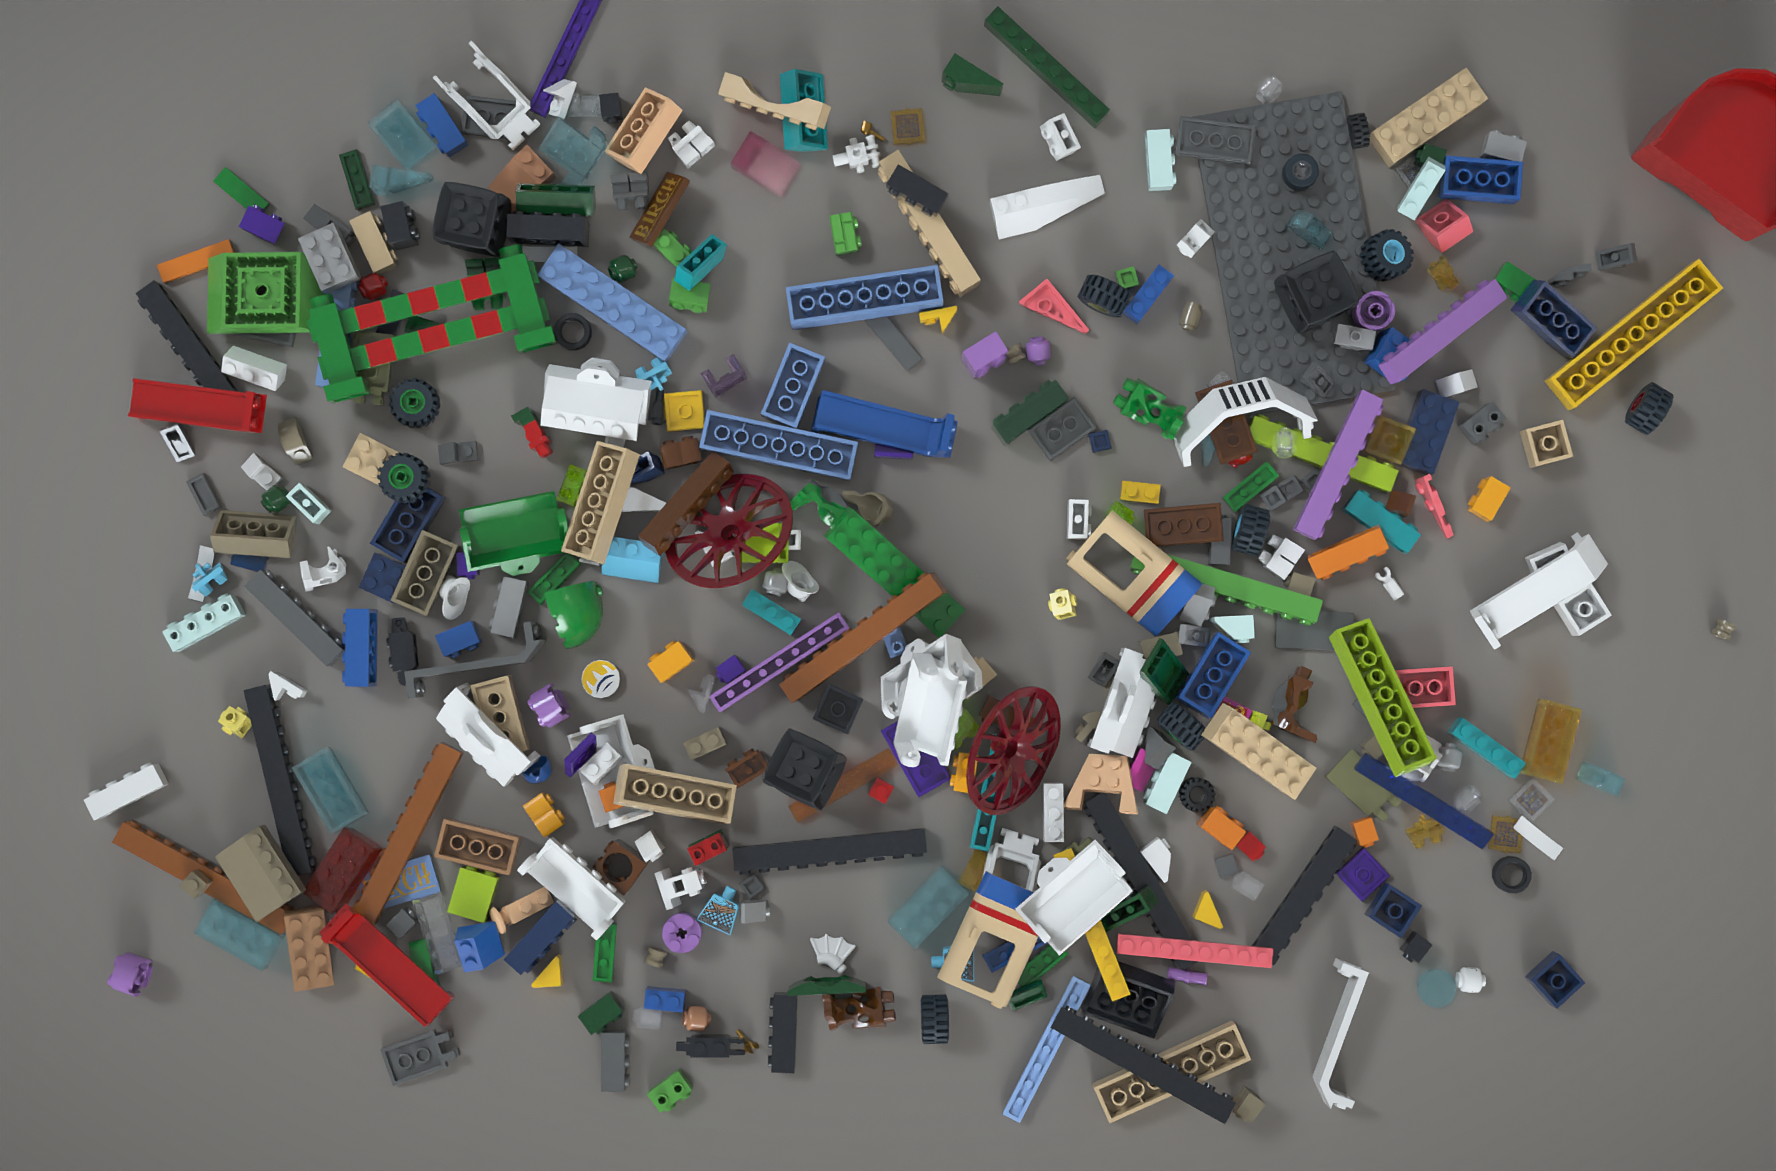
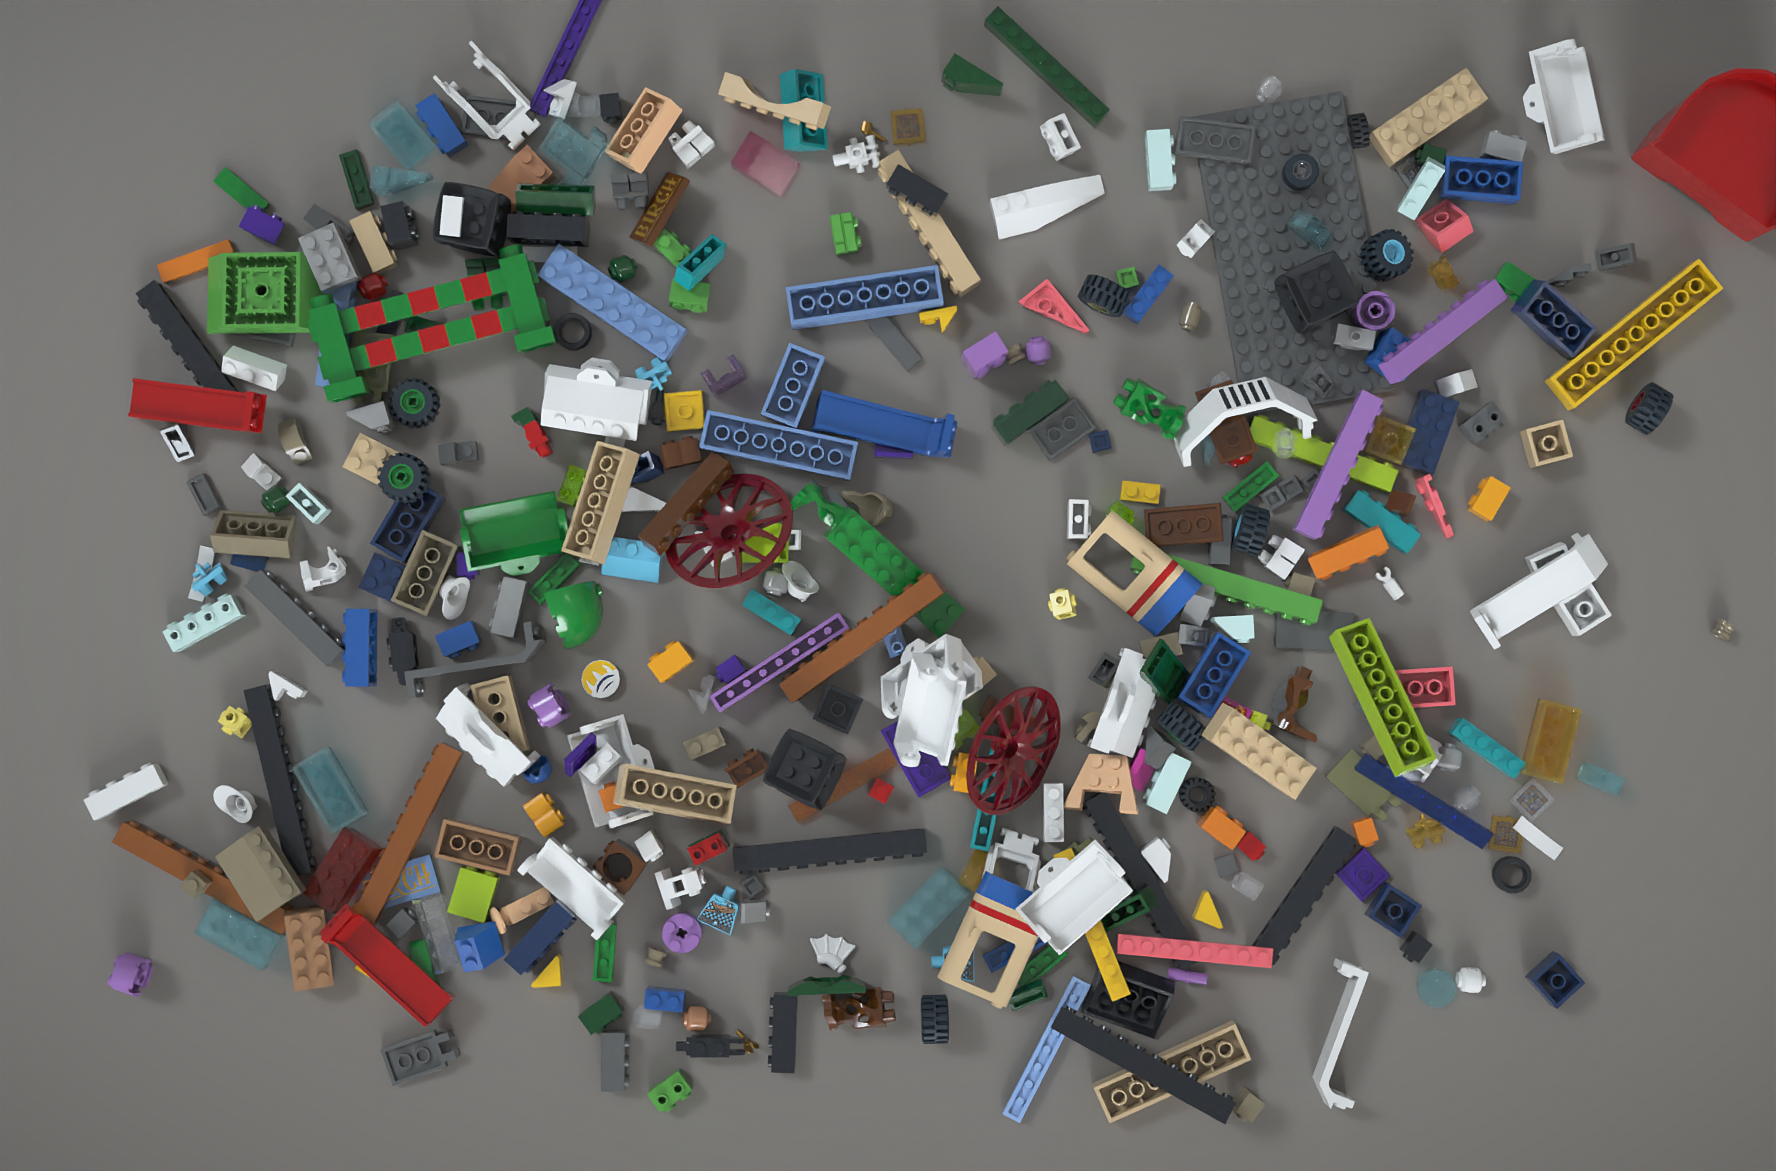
none -> white piece [213,785,257,823]
none -> light grey slope [346,401,398,434]
none -> white tile [440,195,464,237]
none -> white piece [1523,39,1605,154]

